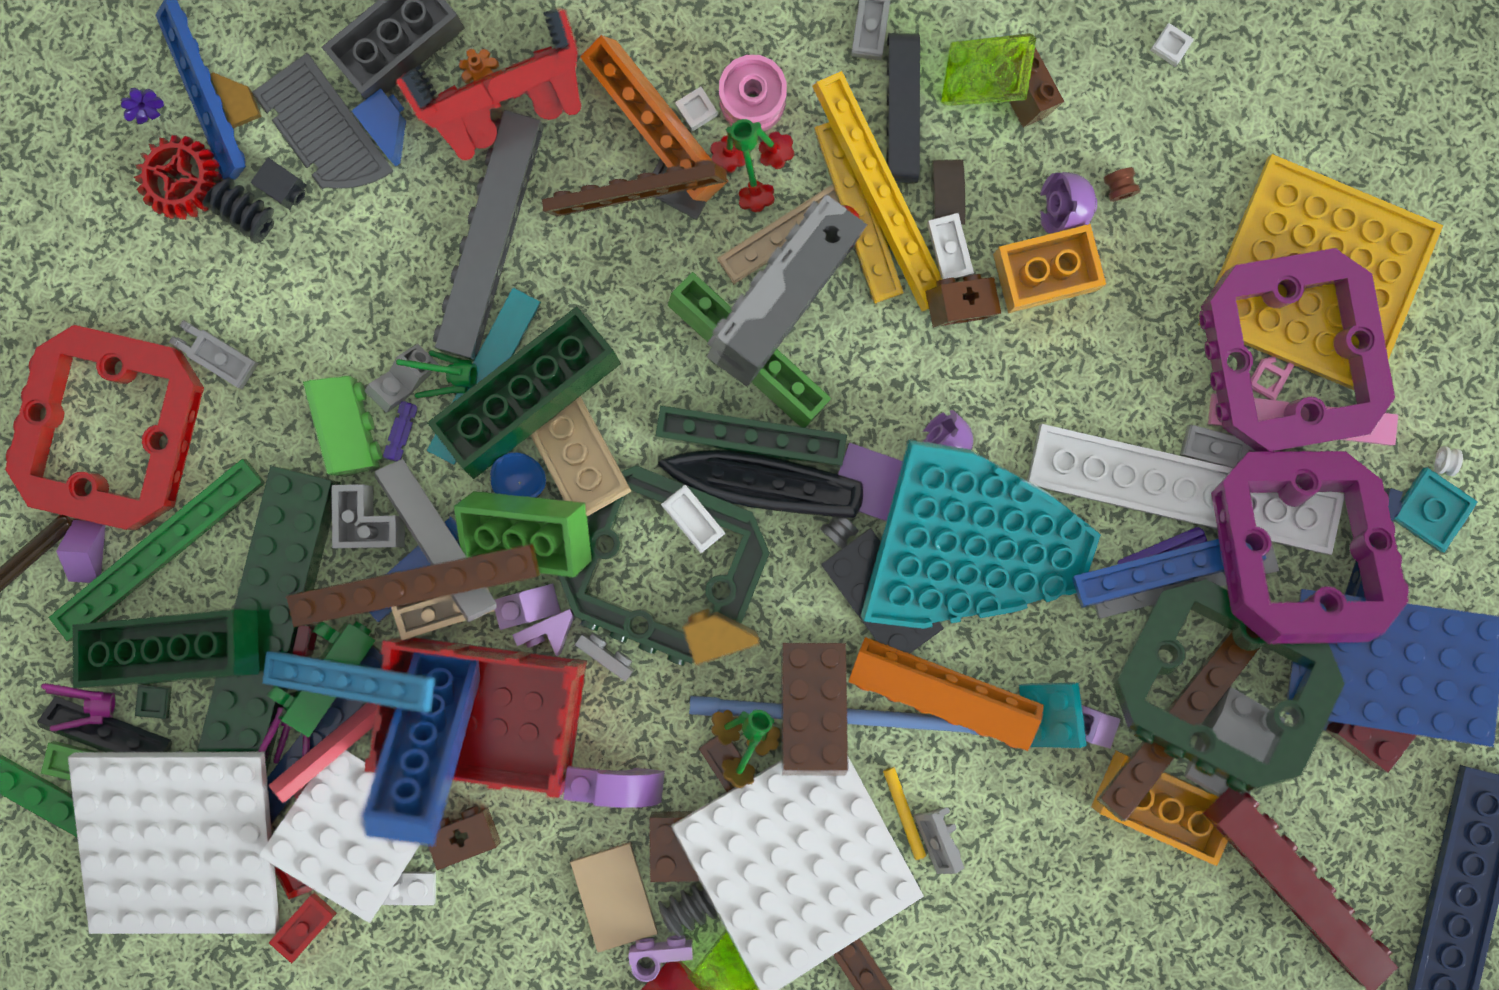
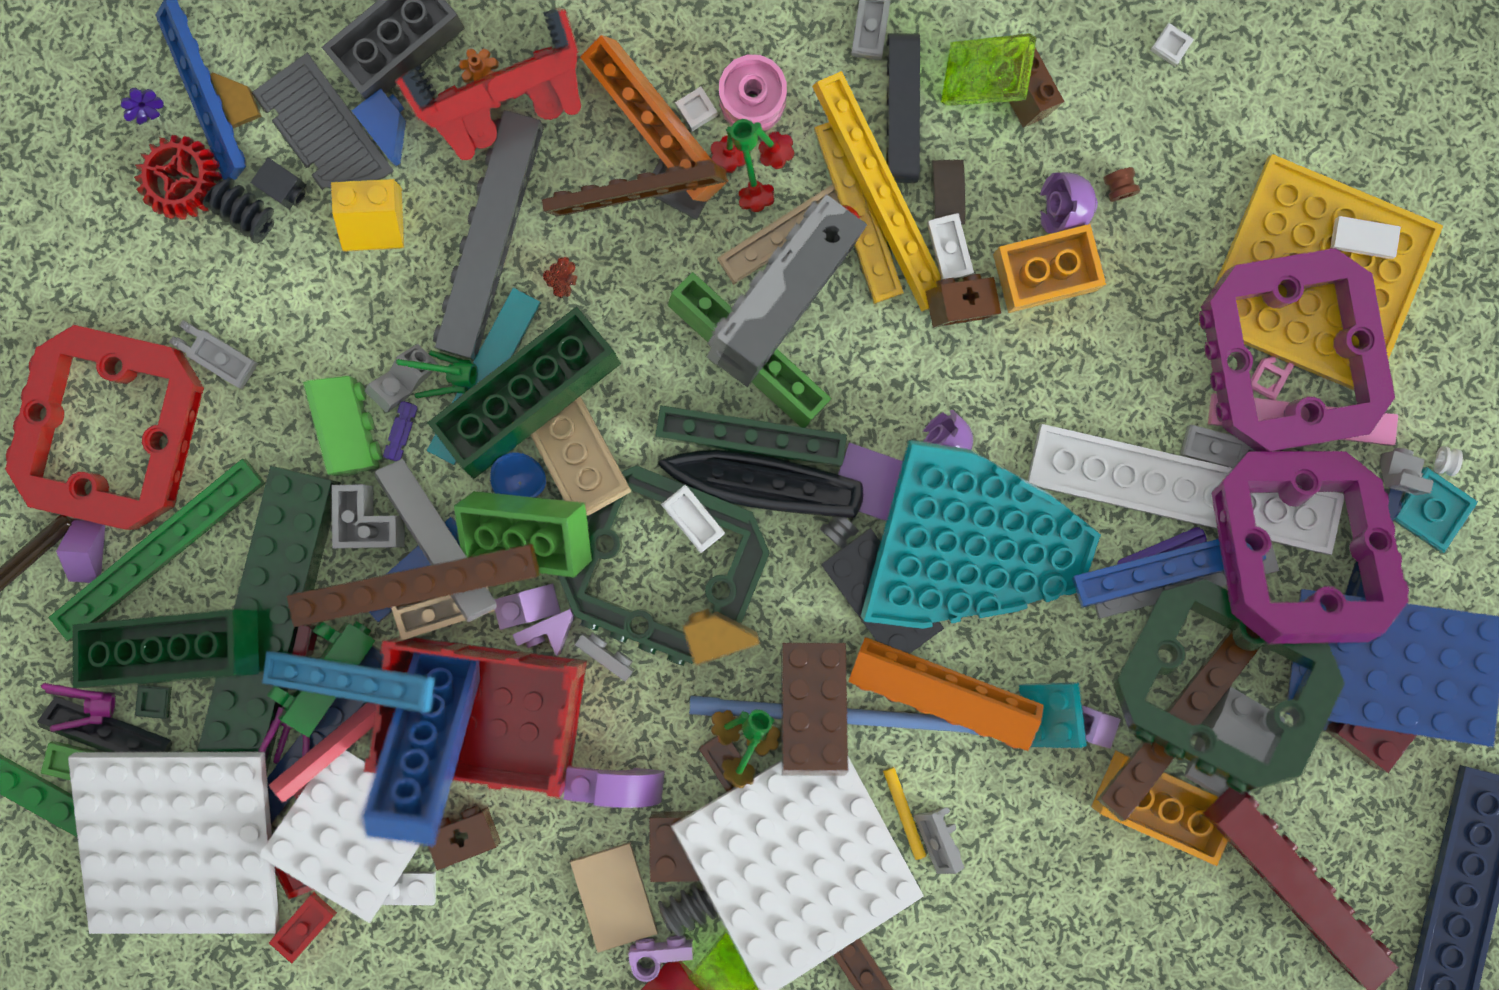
none -> yellow slope [331,179,404,251]
none -> clear red plant [543,257,577,298]
none -> white tile [1330,216,1401,259]
none -> light grey slope [1380,448,1434,495]

